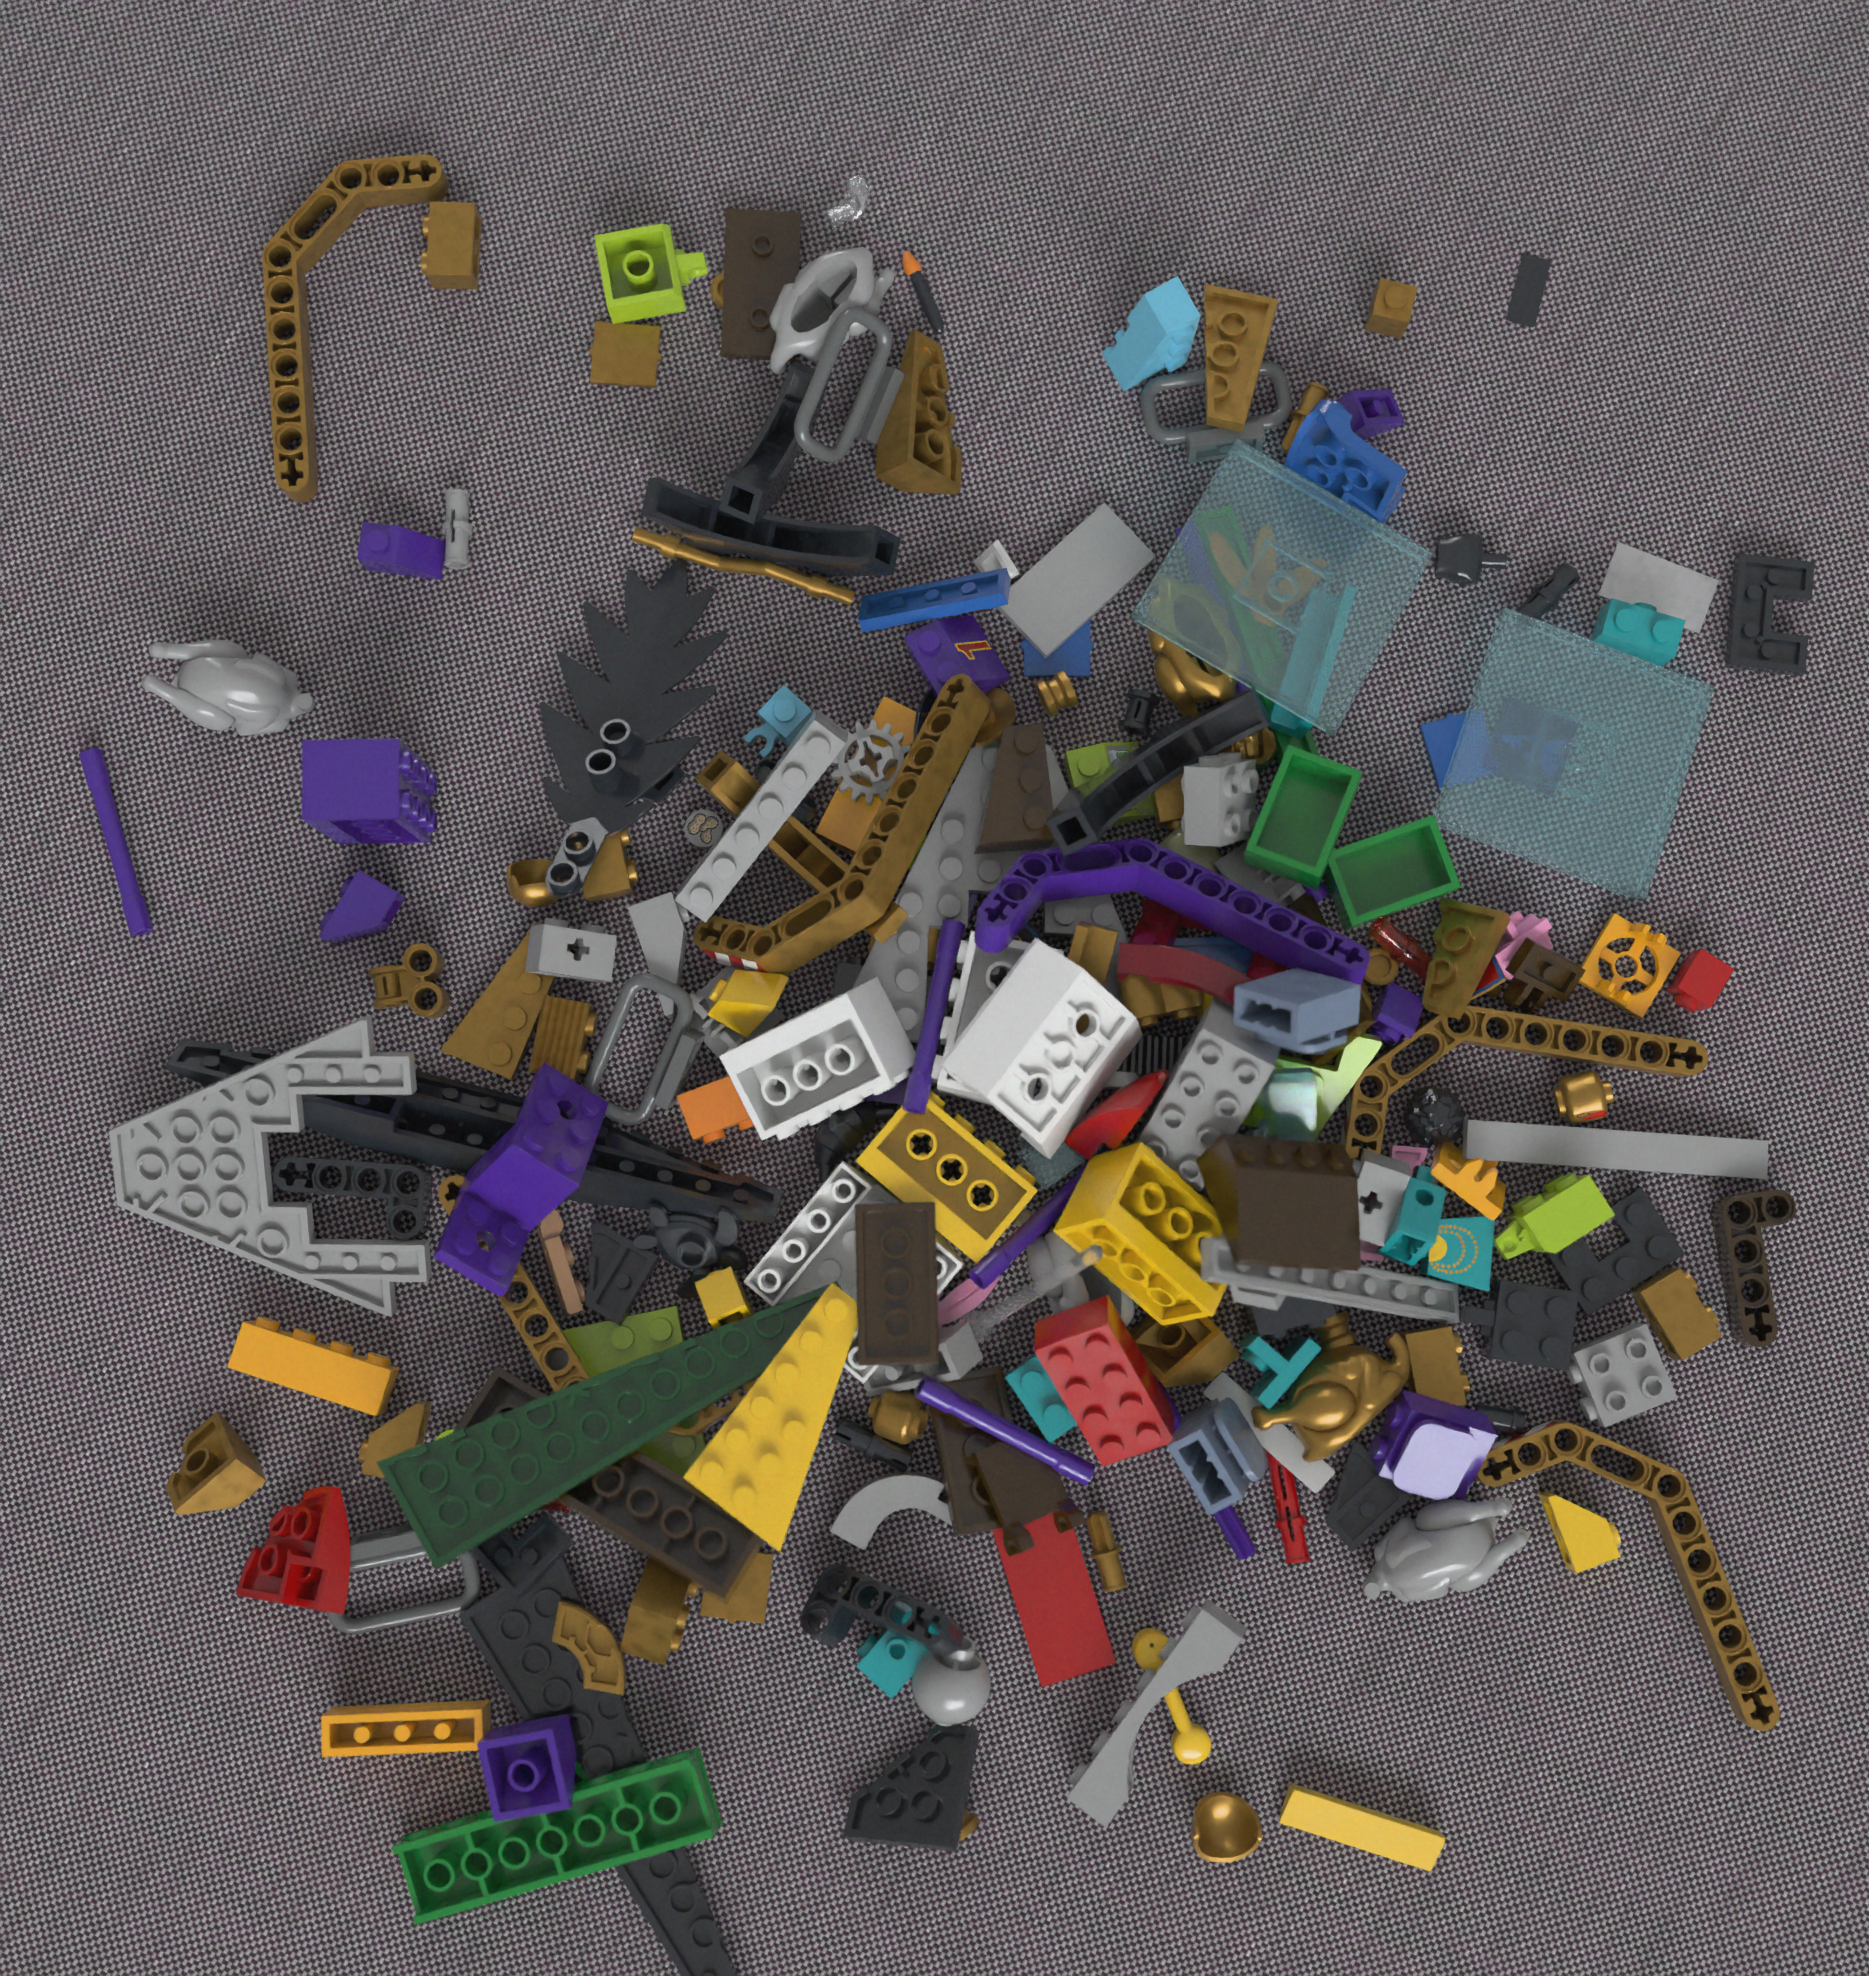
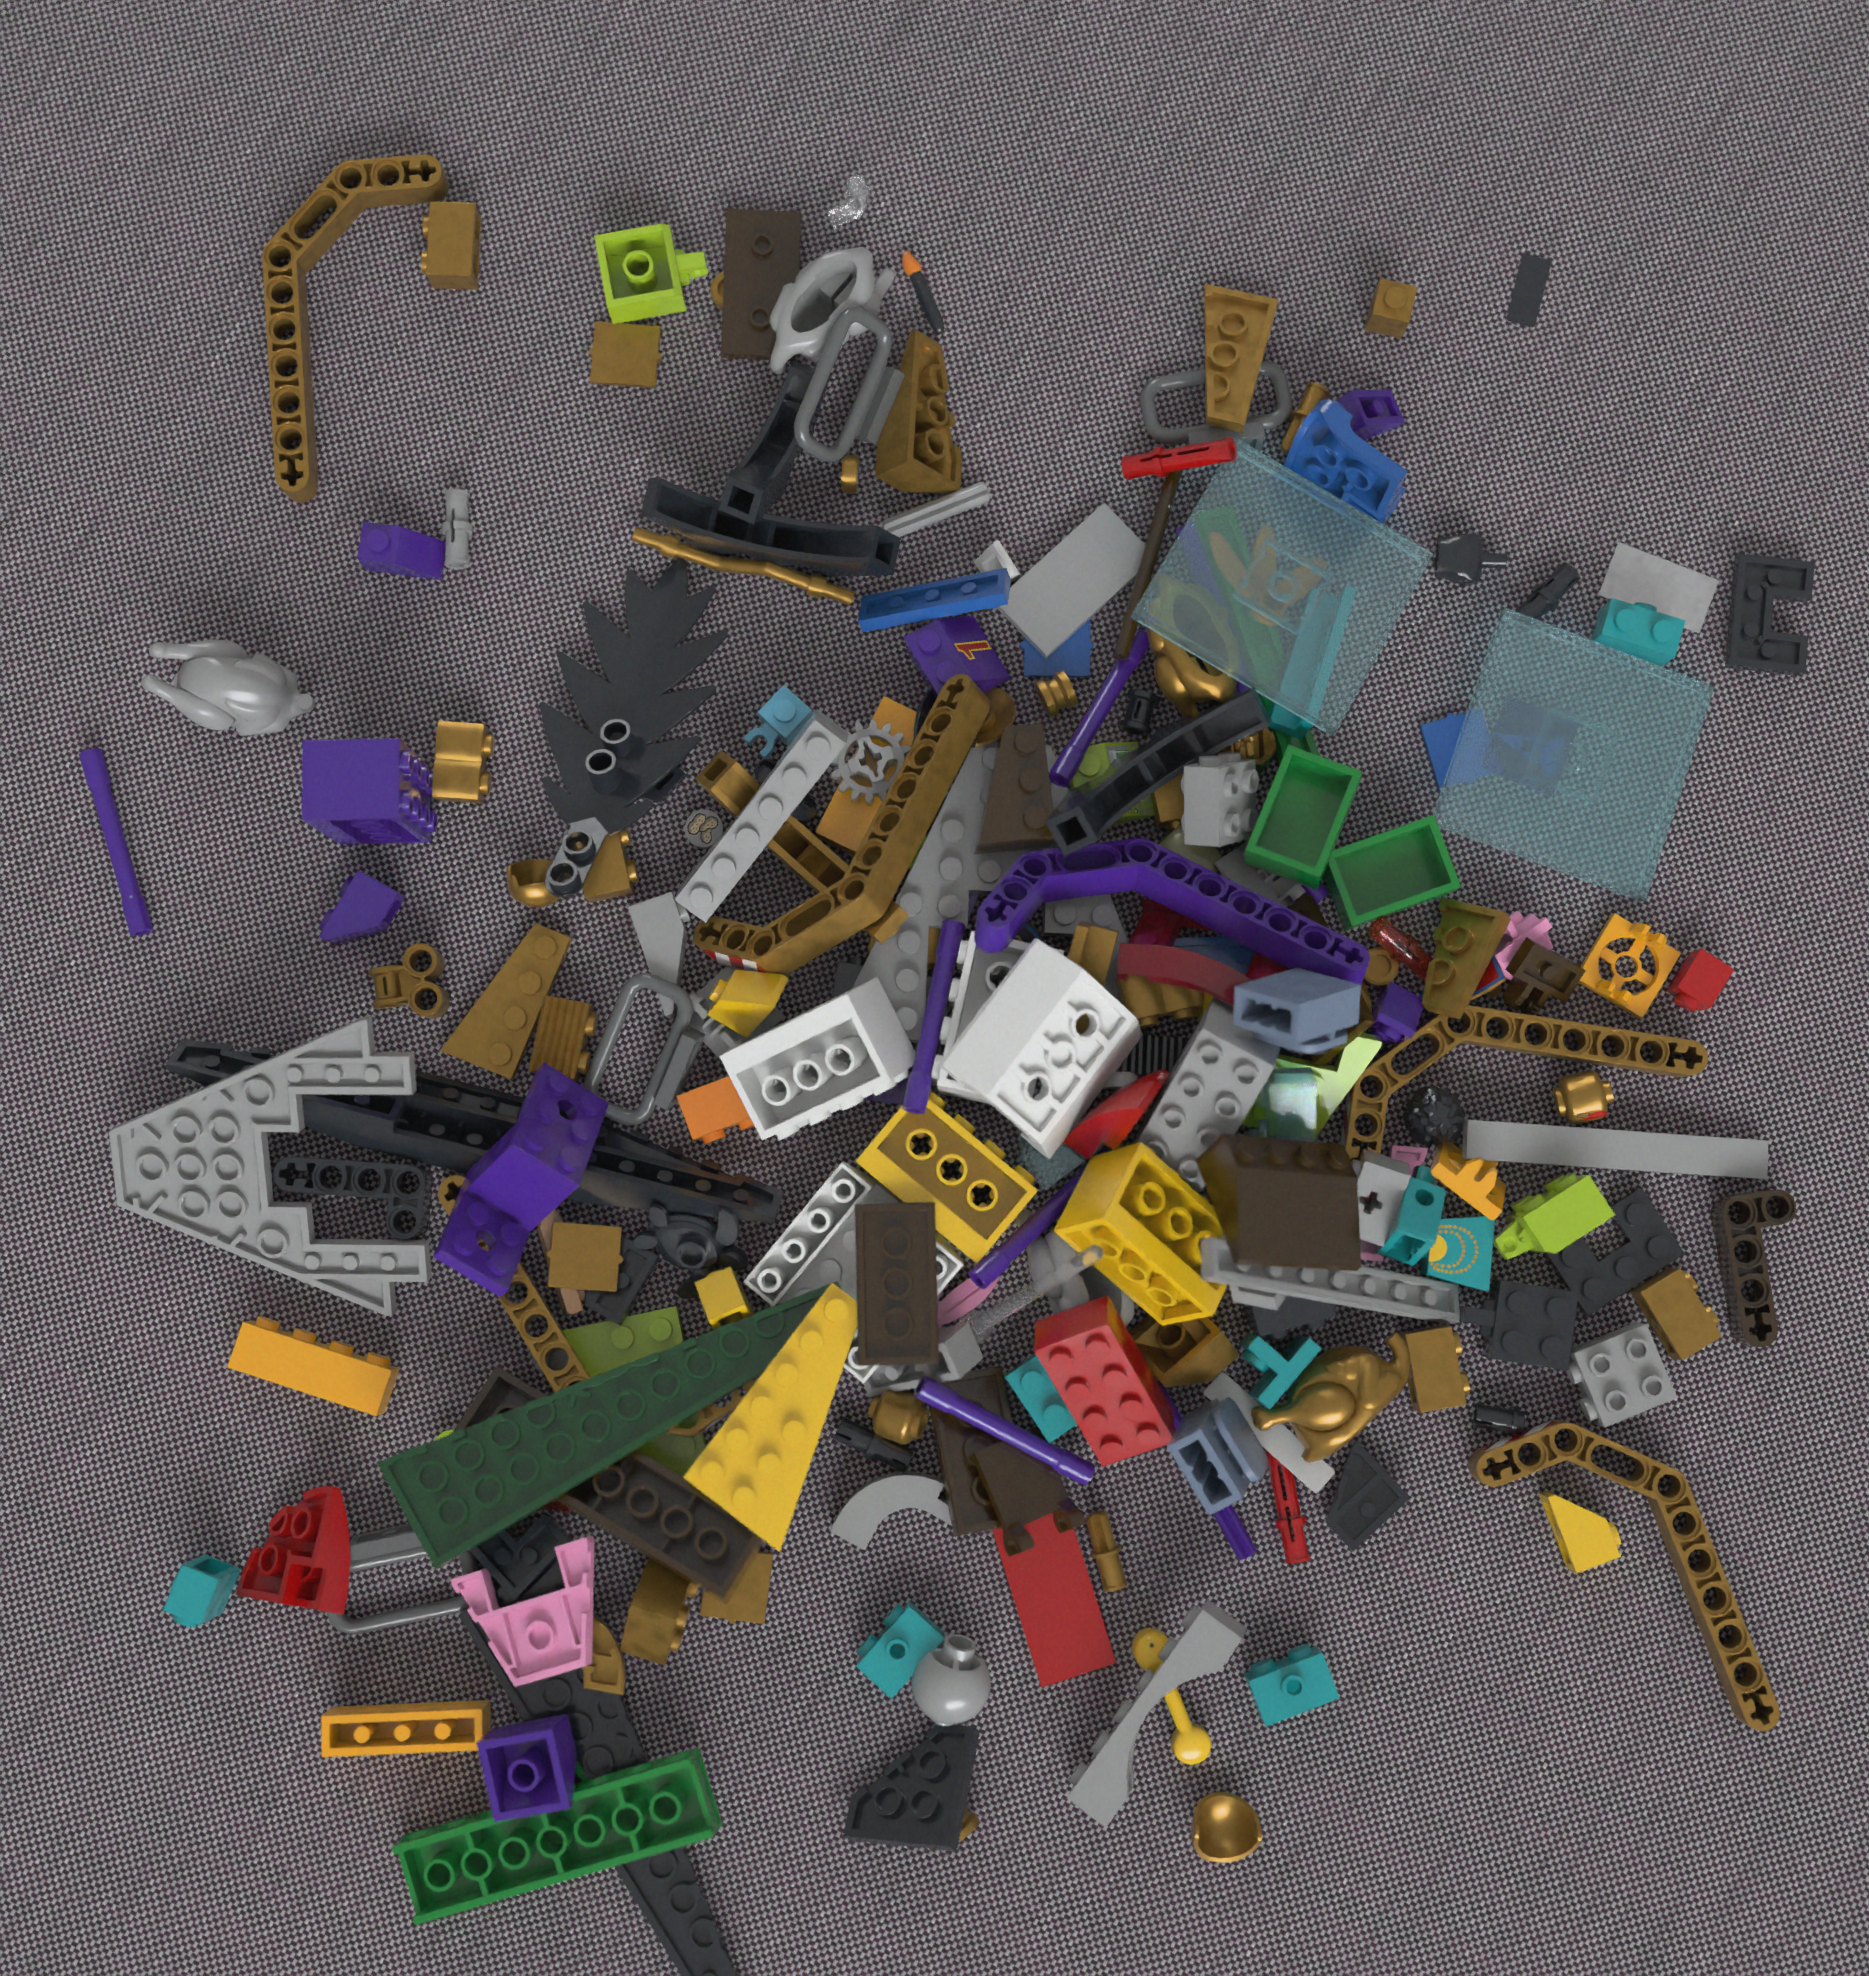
pearl gold slope [165,1412,267,1515] -> none
pearl gold slope [359,1400,432,1478] -> none
light grey brick [525,918,617,983] -> none
black beam [800,1563,963,1656] -> none
black piece [813,1101,894,1183] -> none
medium azure wedge [1102,276,1201,391] -> none
yellow slope [1278,1783,1446,1872] -> none
pearl gold wheel [1312,1311,1358,1353] -> none
light grey piece [1362,1497,1529,1602] -> none
brick [1369,1389,1497,1500] -> none
none -> teal brick [163,1554,241,1627]
none -> pearl gold brick [432,721,495,804]
none -> bright pink wing [450,1535,594,1687]
none -> pearl gold piece [546,1222,623,1292]
none -> pearl gold tile [841,455,859,494]
none -> light grey axle [882,482,990,537]
none -> dark purple piece [1049,629,1150,787]
none -> dark brown piece [1113,470,1183,661]
none -> red pin [1121,437,1237,480]
none -> teal brick [1244,1644,1340,1727]

